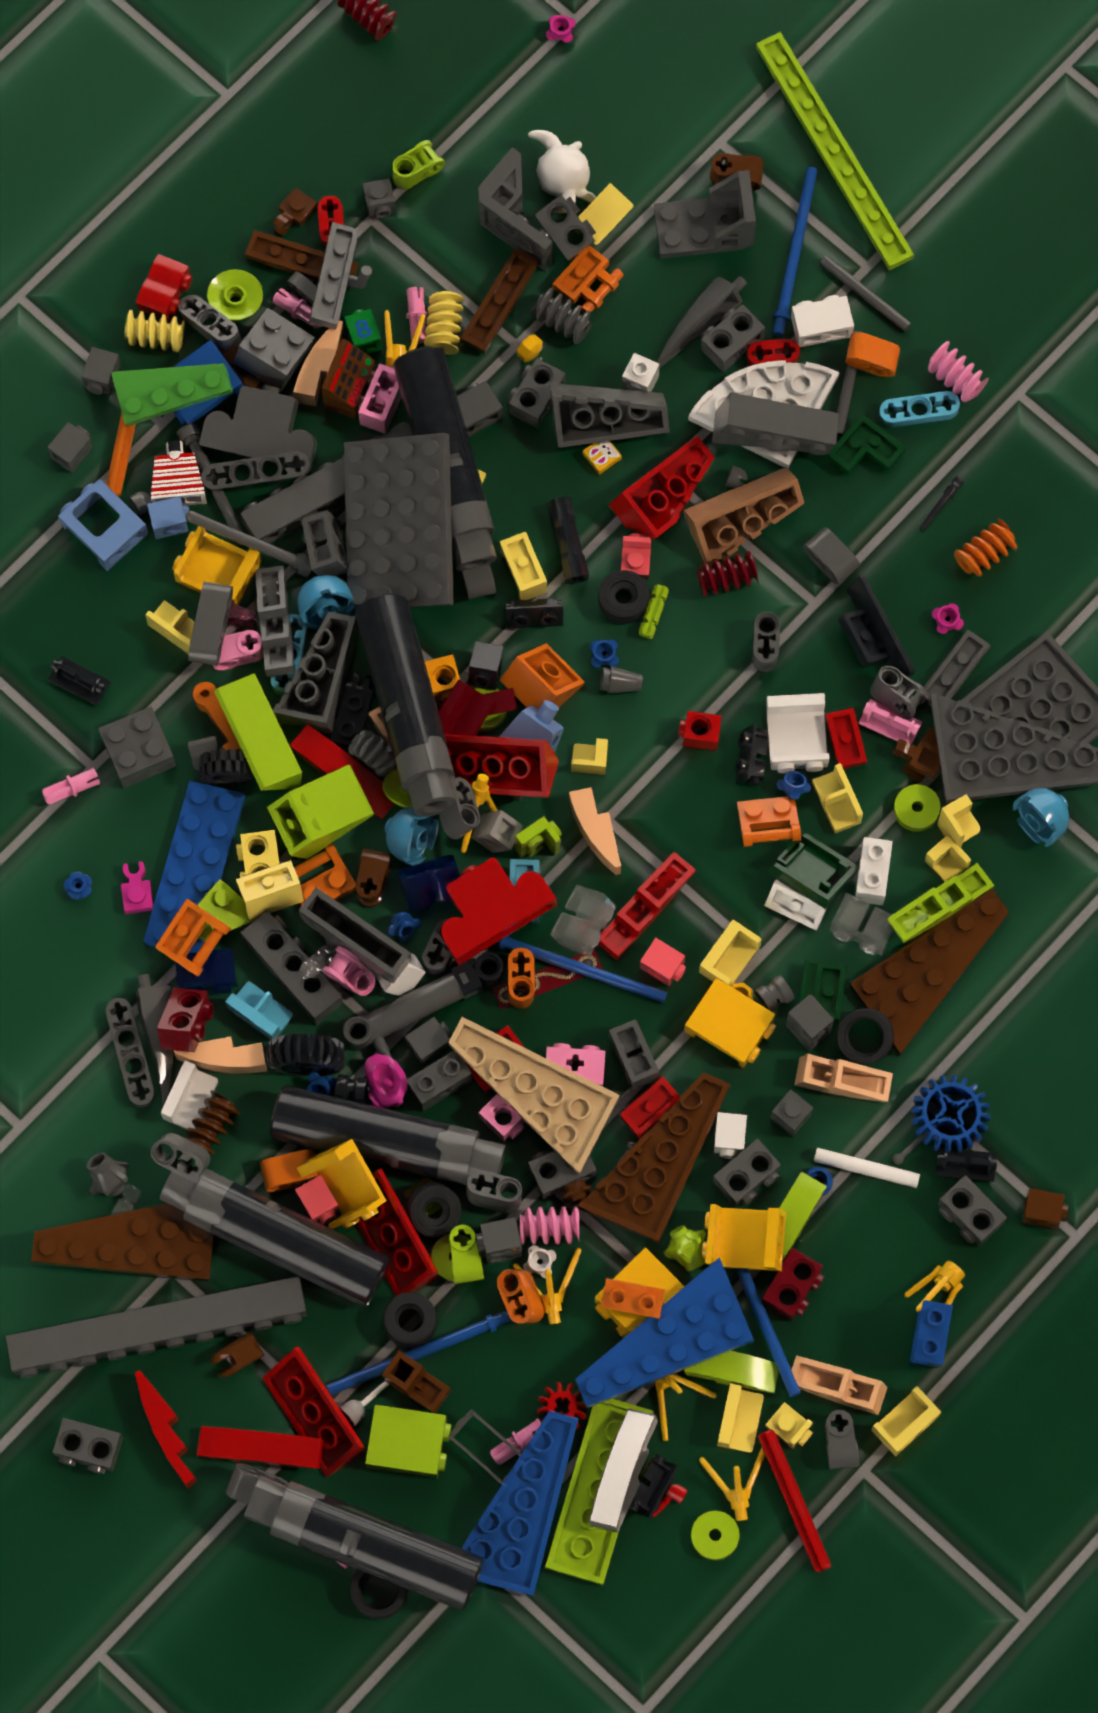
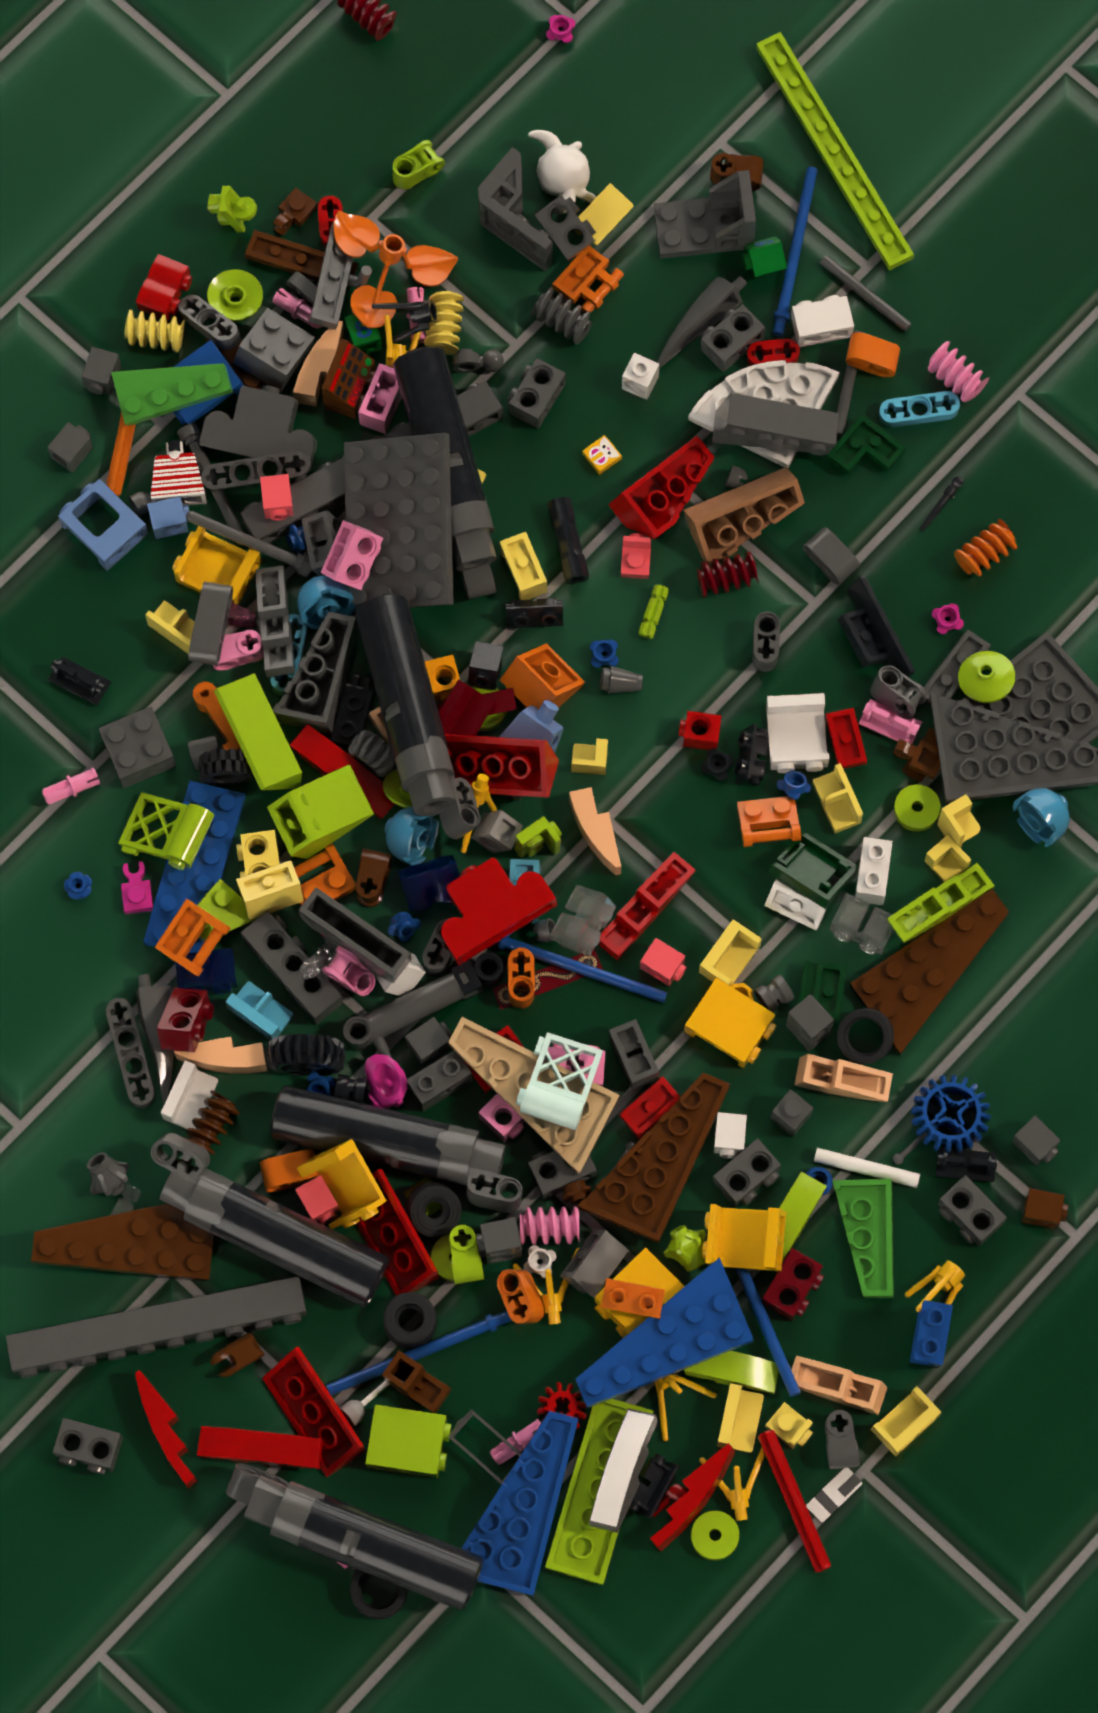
dark grey bracket [363,178,397,218] -> none
reddish brown plate [460,248,539,355] -> none
yellow tile [517,334,543,362] -> none
dark grey wedge [549,383,670,448] -> none
black tyre [598,570,649,625] -> none
none -> lime piece [118,792,215,870]
none -> lime hips [207,186,257,233]
none -> coral brick [260,474,294,521]
none -> blue plate [286,524,307,554]
none -> bright pink brick [321,520,383,590]
none -> orange plant [333,211,458,328]
none -> black plant [372,300,437,344]
none -> dark grey plate [452,349,504,373]
none -> light aqua piece [516,1032,603,1130]
none -> dark grey hinge [533,918,557,943]
none -> dark grey hinge [560,1229,629,1298]
none -> red slope [650,1443,736,1551]
none -> black plate [701,748,734,781]
none -> green brick [742,236,787,277]
none -> white sticker [806,1468,862,1522]
none -> bright green wing [832,1179,894,1298]
none -> lime dish [958,651,1016,703]
none -> dark grey brick [1012,1116,1061,1166]

